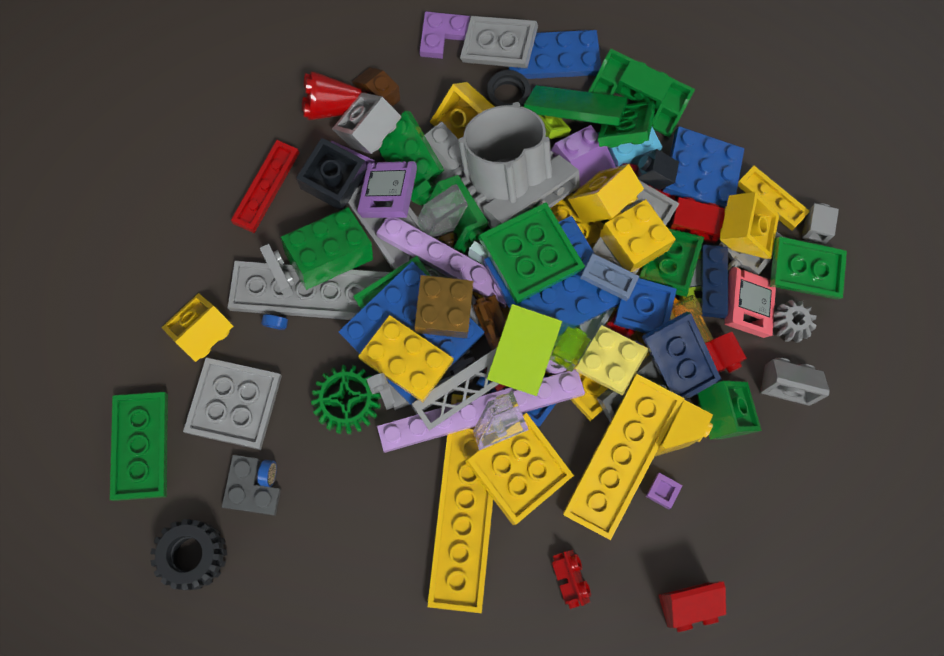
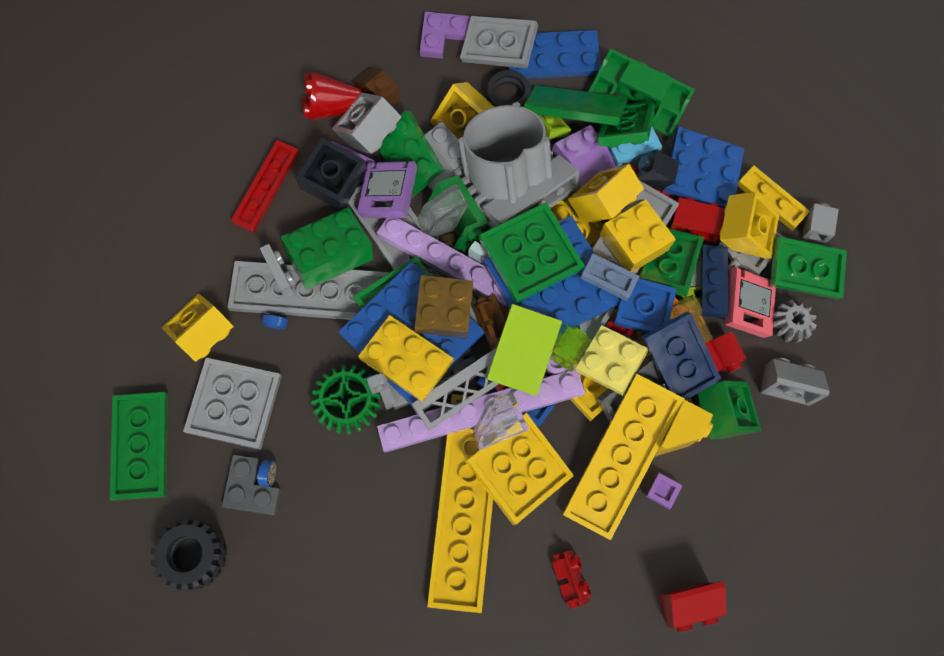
green plate [411,179,436,206] -> none

